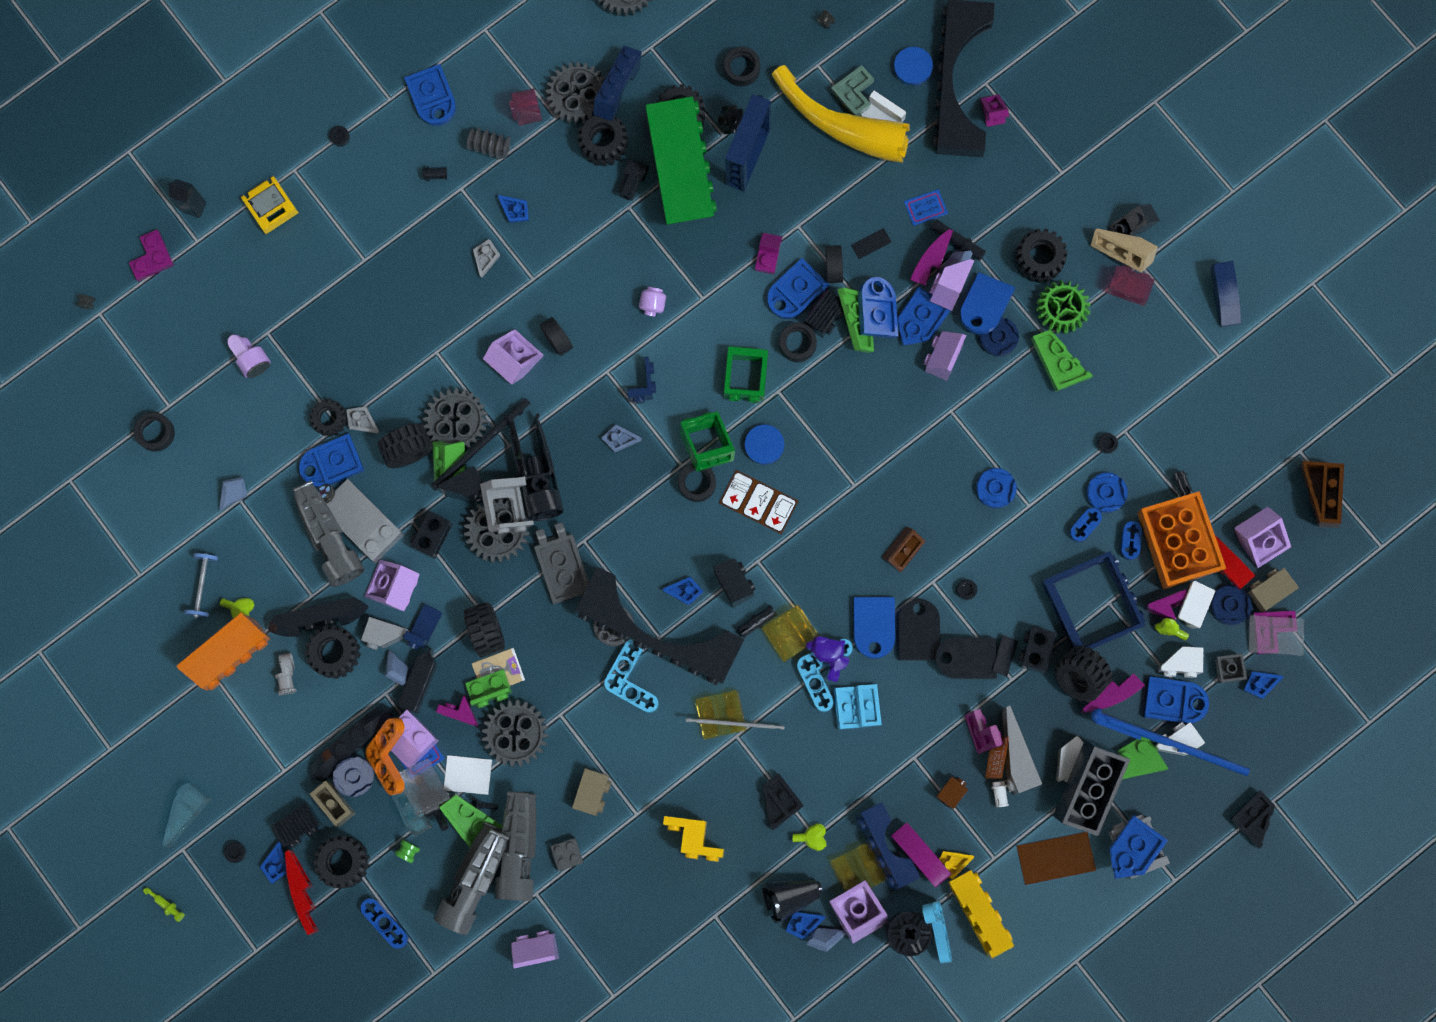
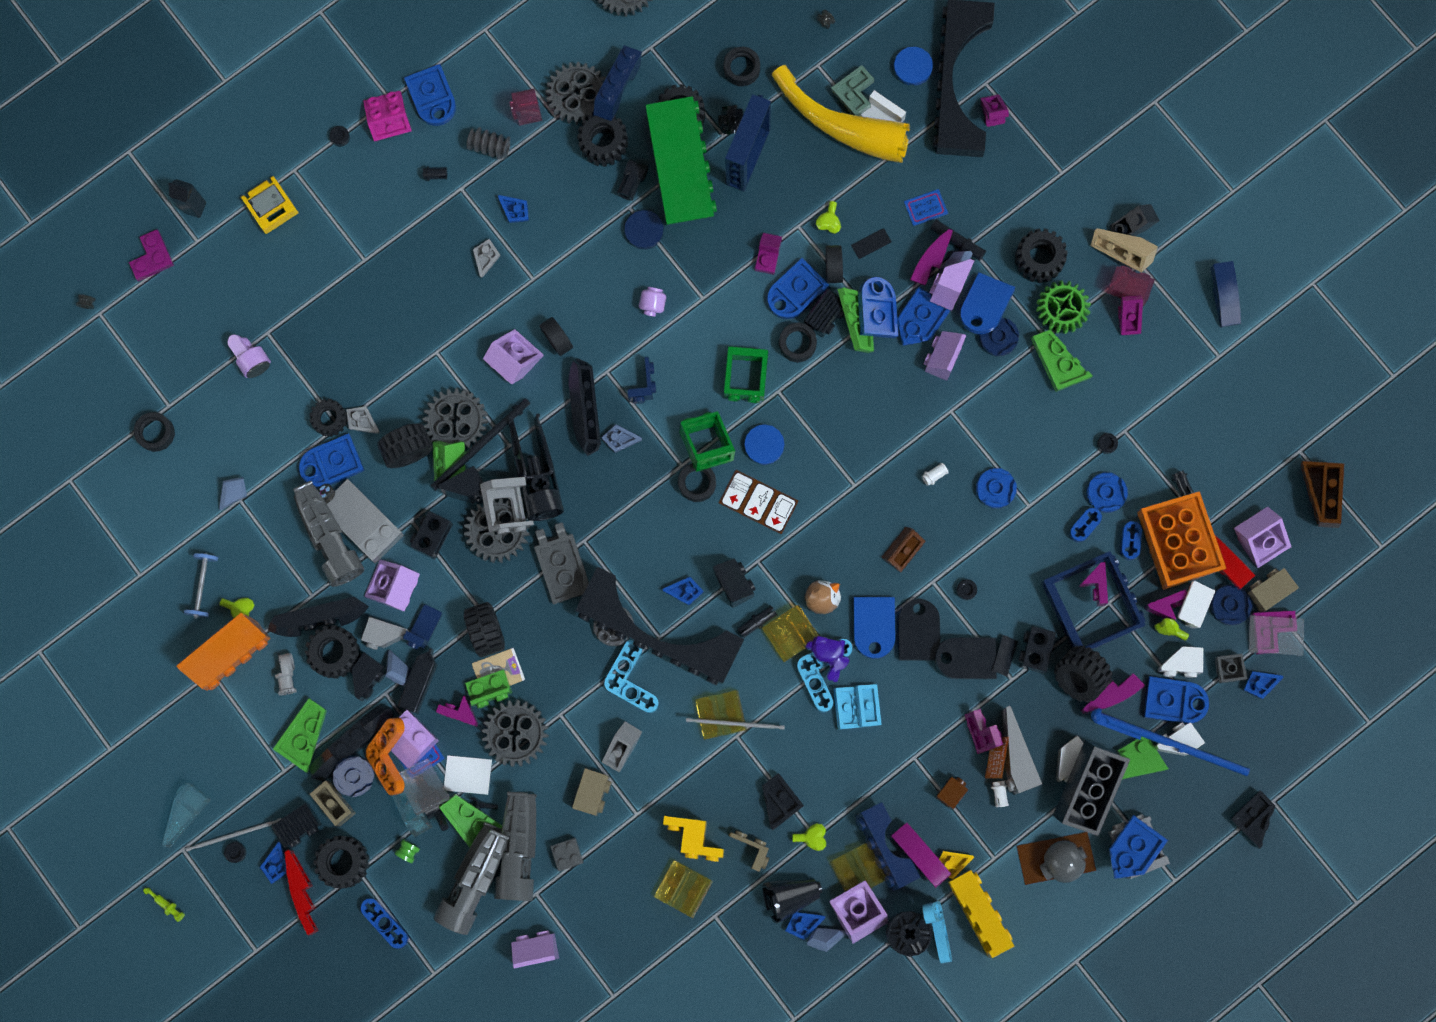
none -> light grey piece [185,818,281,852]
none -> bright green wing [273,698,327,773]
none -> black slope [352,653,386,702]
none -> dark pink bracket [364,91,412,141]
none -> black brick [569,358,601,456]
none -> light grey slope [602,722,642,772]
none -> dark blue tile [625,210,664,250]
none -> clear yellow slope [654,860,713,918]
none -> dark tan bracket [729,830,769,872]
none -> medium nougat piece [805,580,841,614]
none -> lime rock [816,201,841,234]
none -> white pin [922,463,949,486]
none -> dark grey brick [1040,841,1087,883]
none -> magenta slope [1079,562,1108,606]
none -> magenta slope [1118,295,1143,335]

